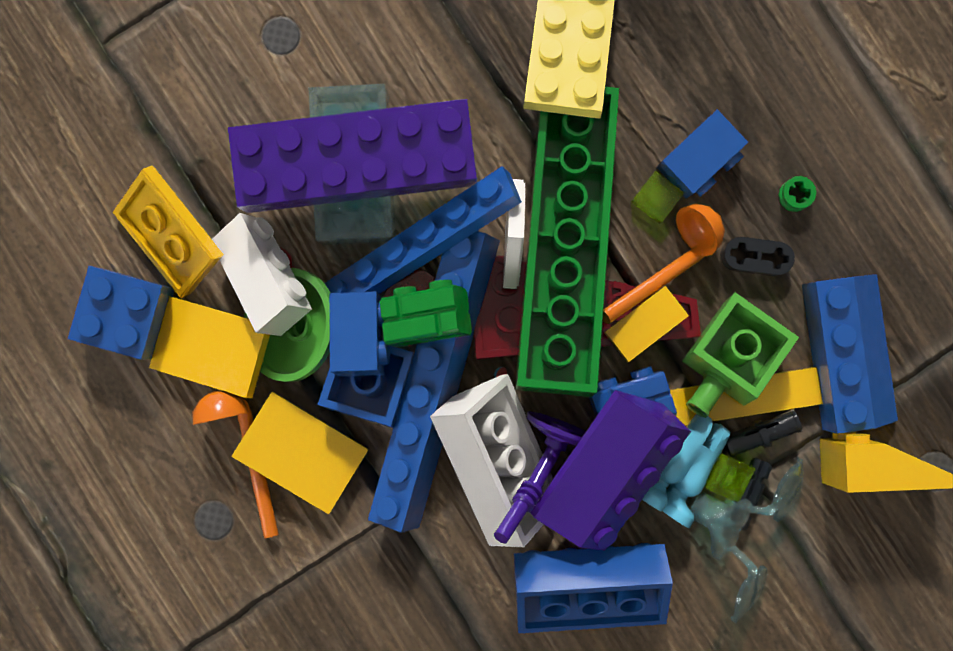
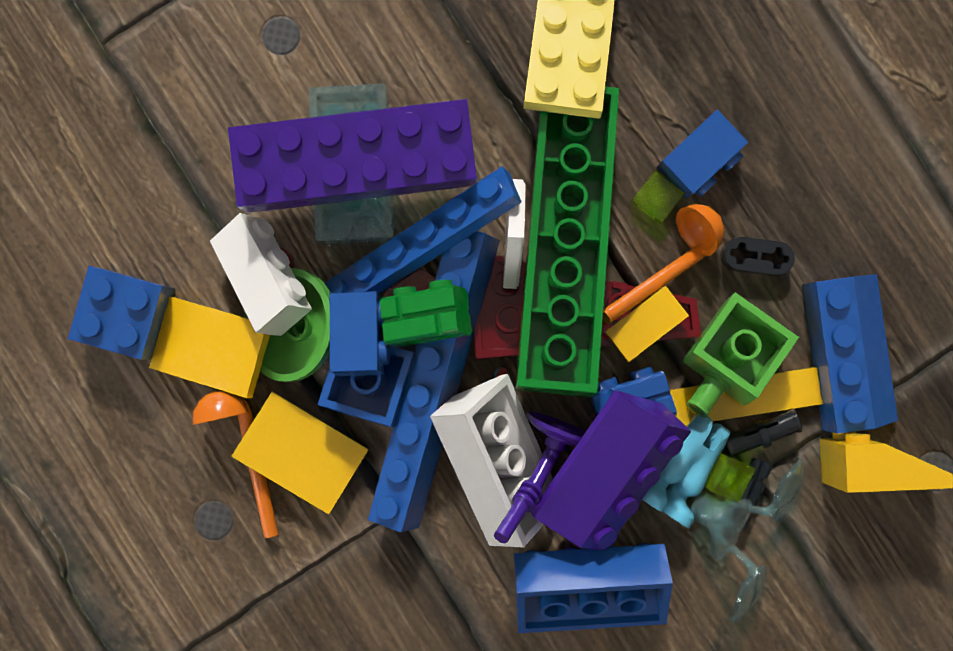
yellow tile [113,165,224,299] -> none
green bush [778,176,817,212] -> none

